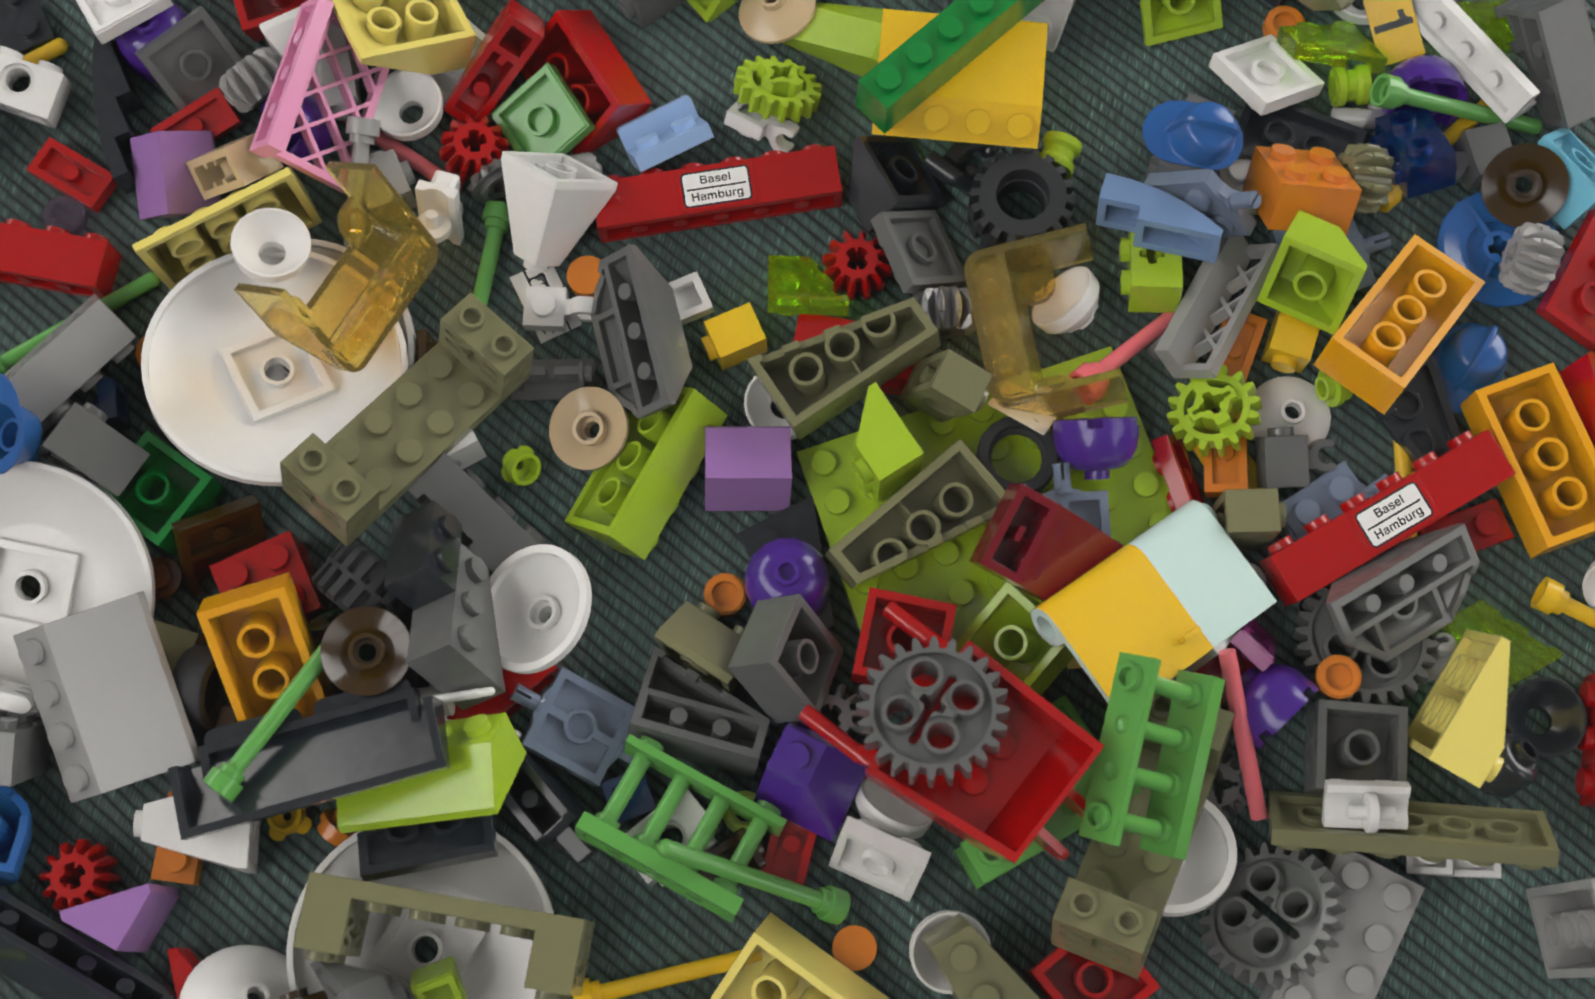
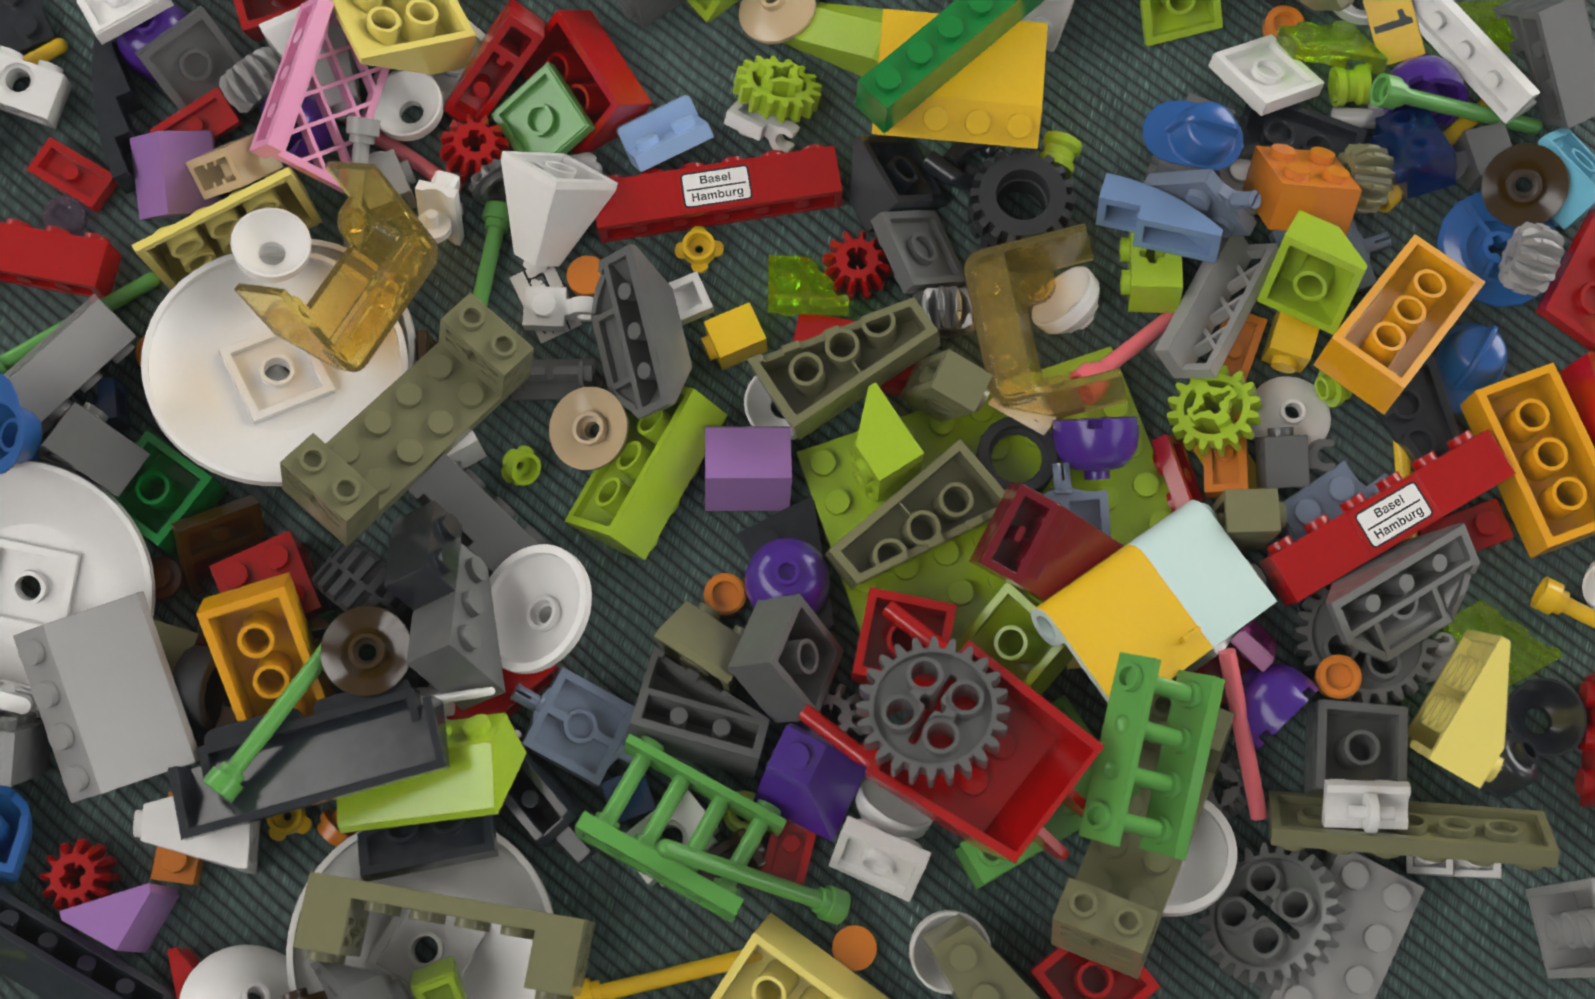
none -> yellow plate [675,226,724,274]

